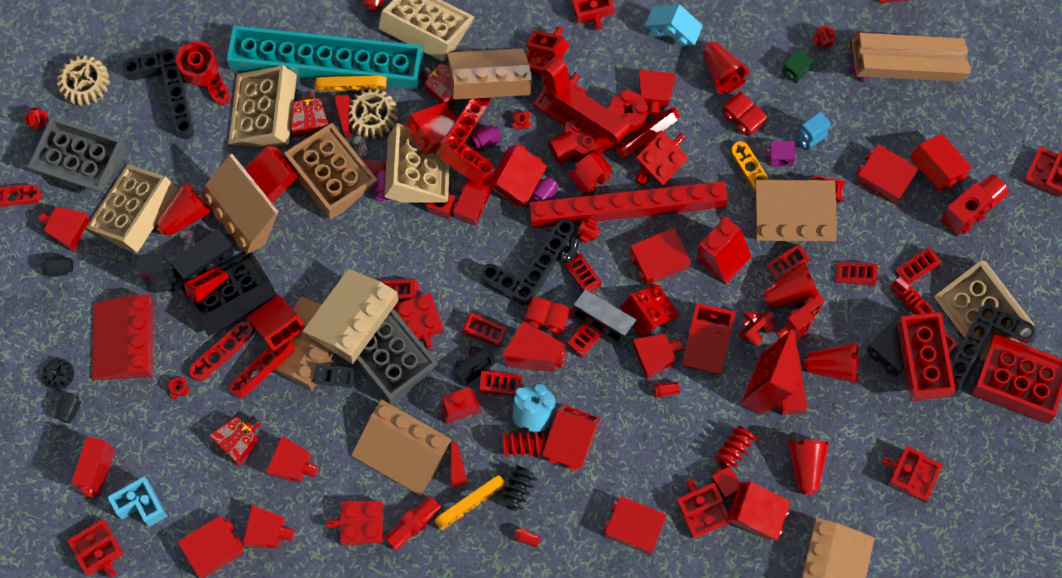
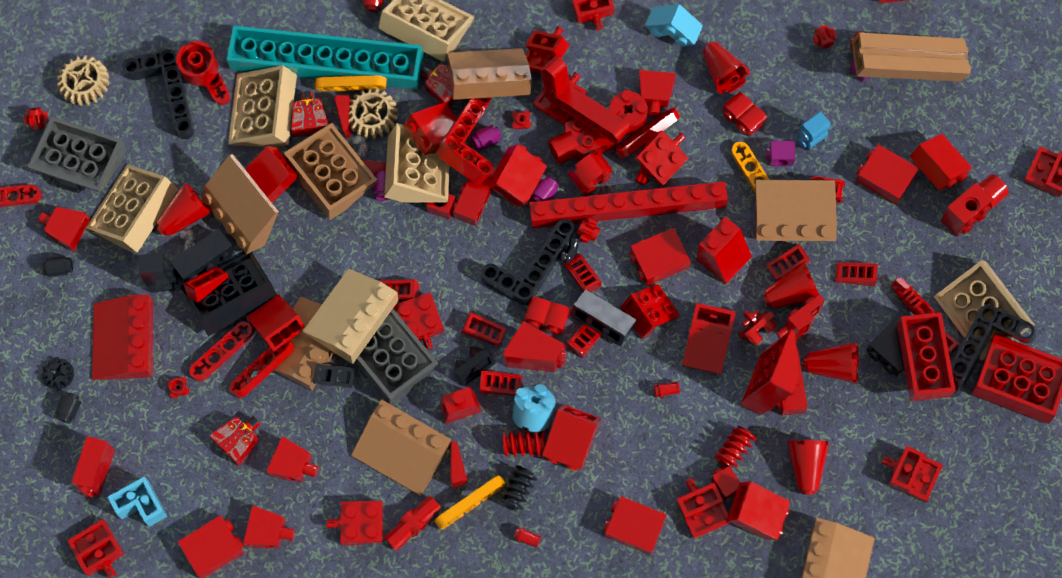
red torso [633,334,683,379] -> none
dark green brick [782,49,814,83] -> none
red slope [895,247,941,285] -> none

